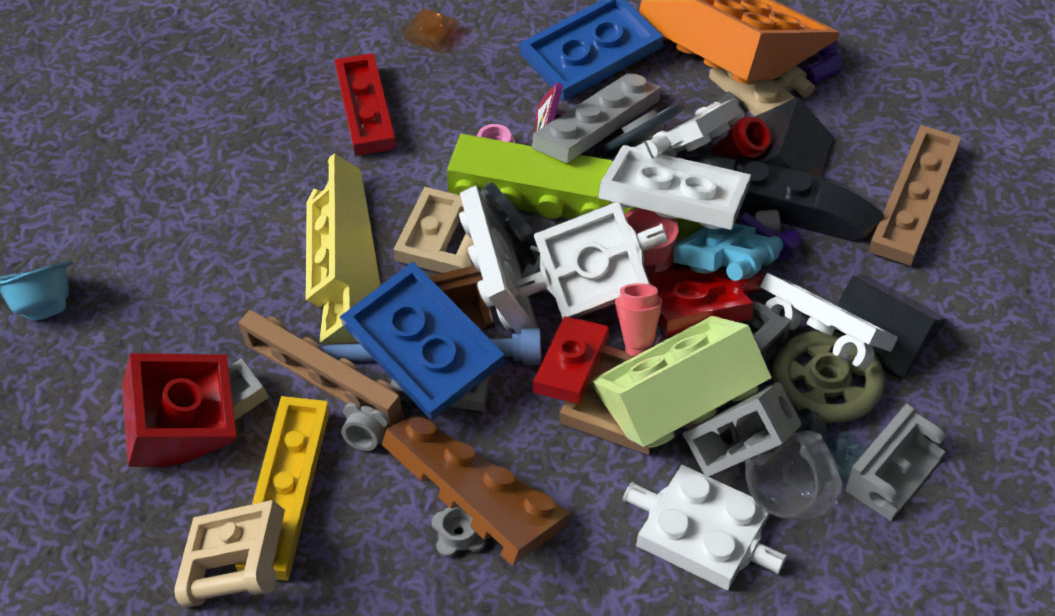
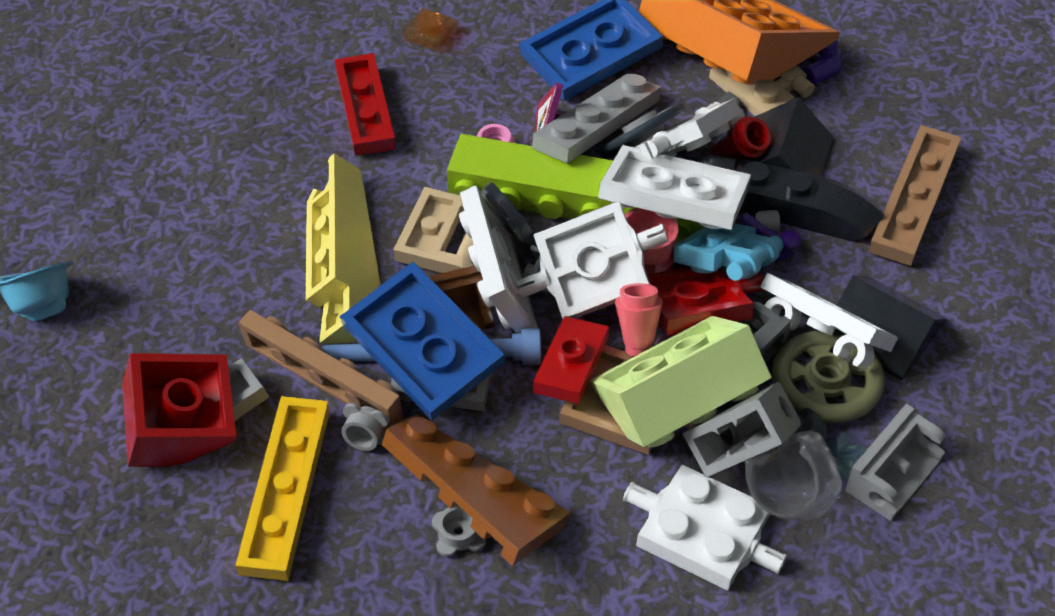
tan plate [174,500,285,608] -> none

